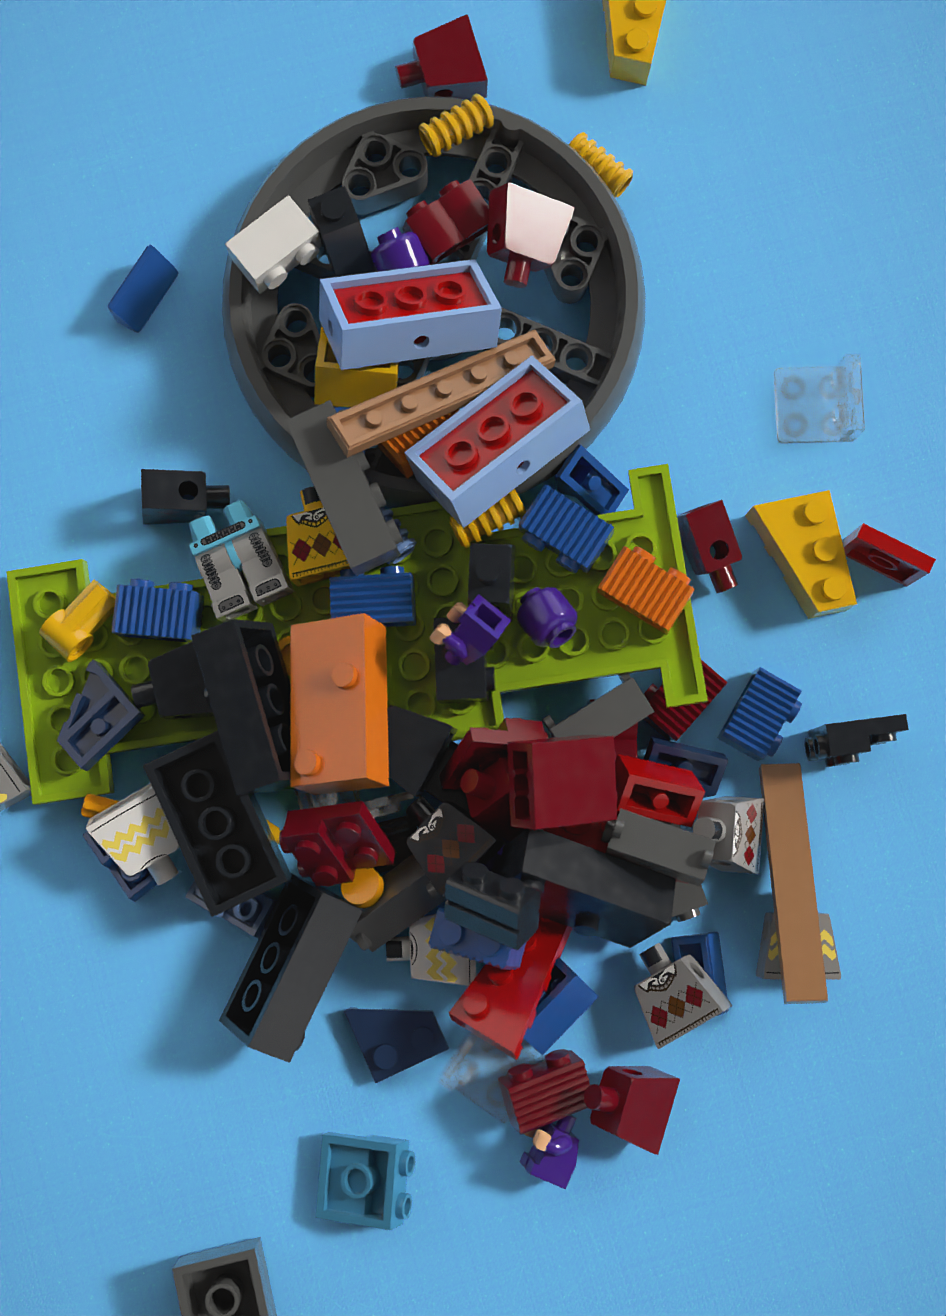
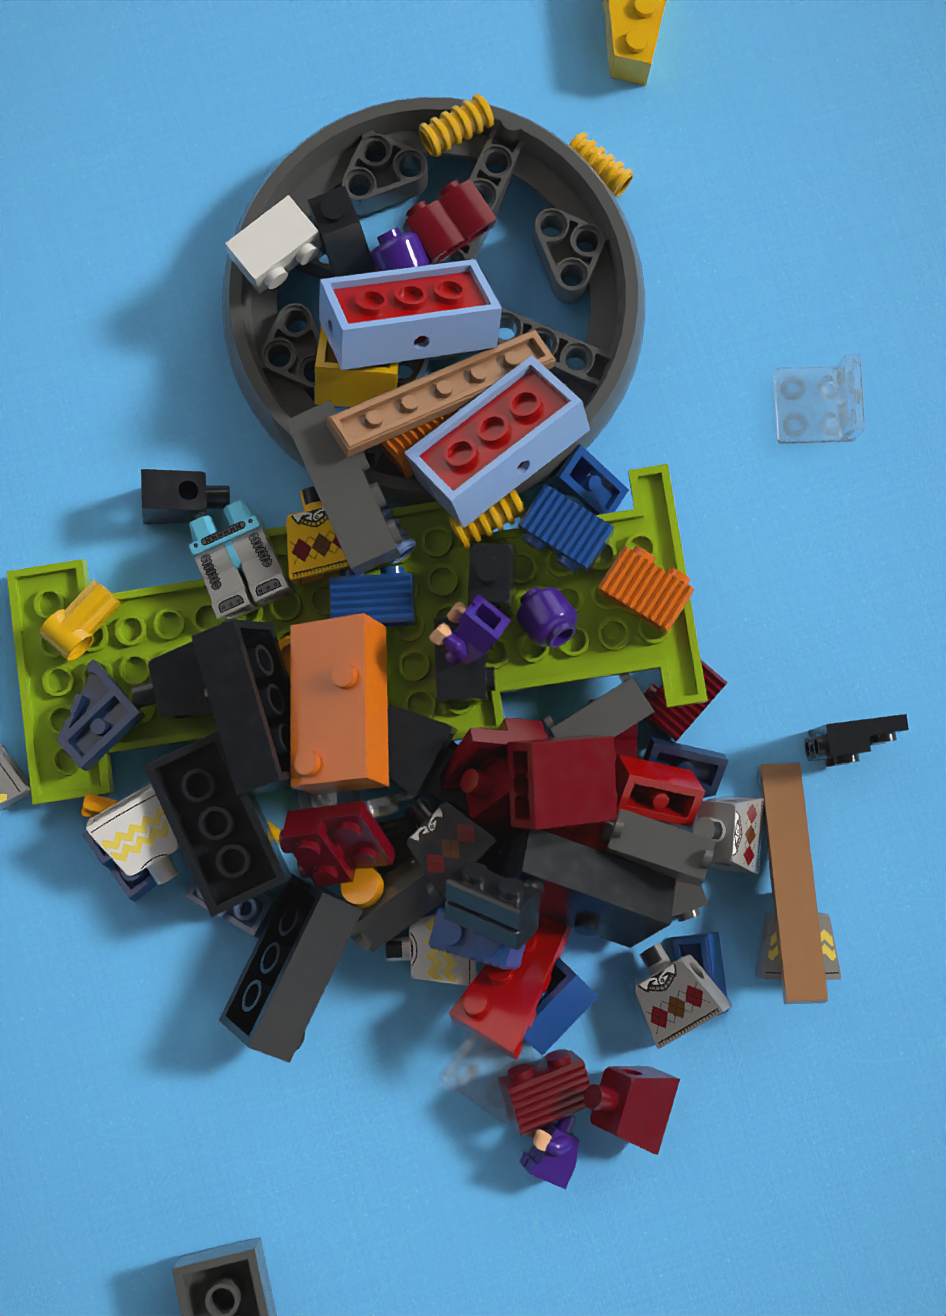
blue slope [107,244,178,333] -> none
blue brick [111,579,204,643] -> none
dark azure plate [315,1132,416,1230] -> none
dark blue wing [344,1007,449,1084] -> none
dark red torso [395,14,488,100] -> none
torso [487,182,574,288] -> none
dark red torso [677,500,742,593] -> none
blue brick [717,667,802,761] -> none
yellow wedge [745,490,857,619] -> none
red tile [842,523,936,587] -> none

